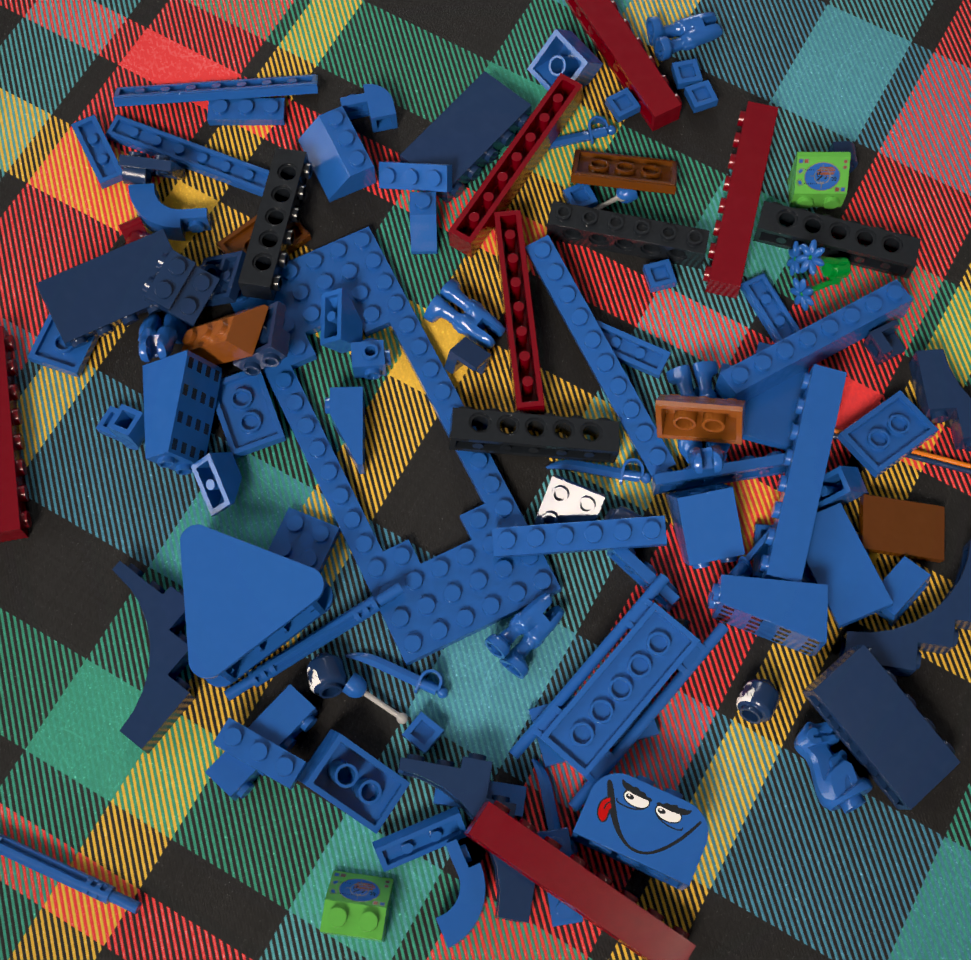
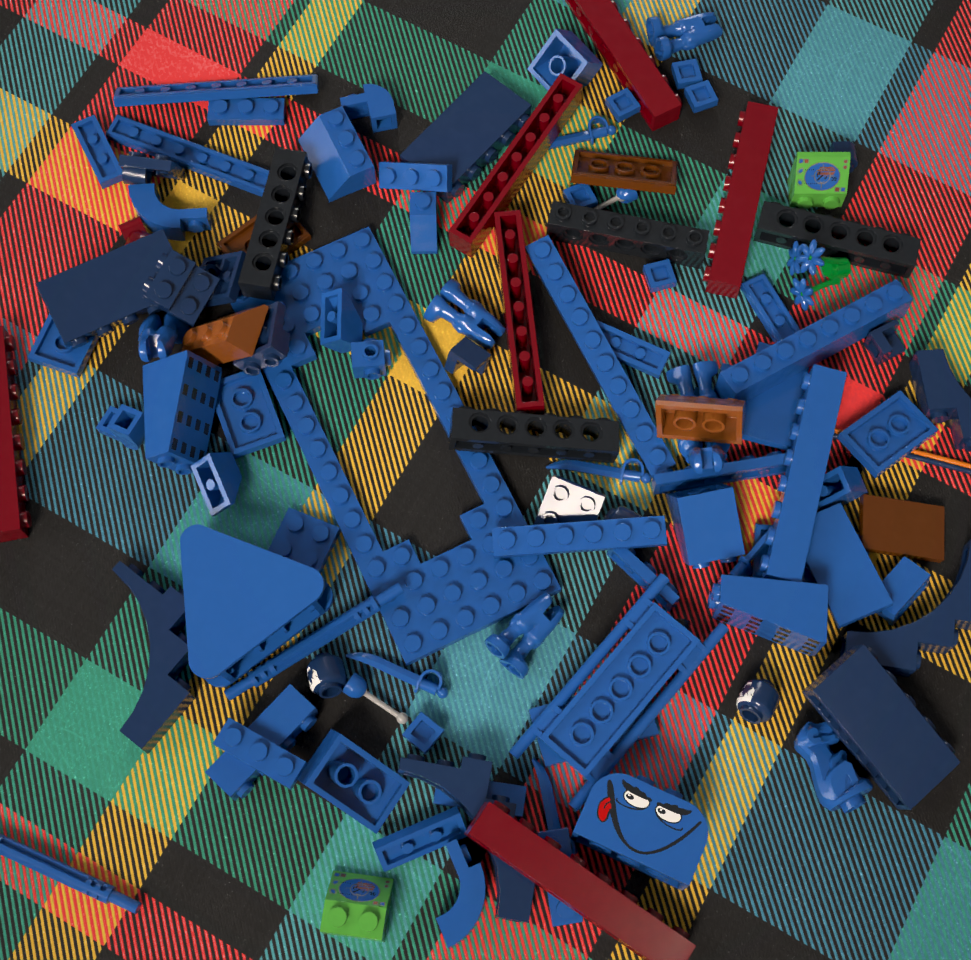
blue slope [325,387,365,474] -> none

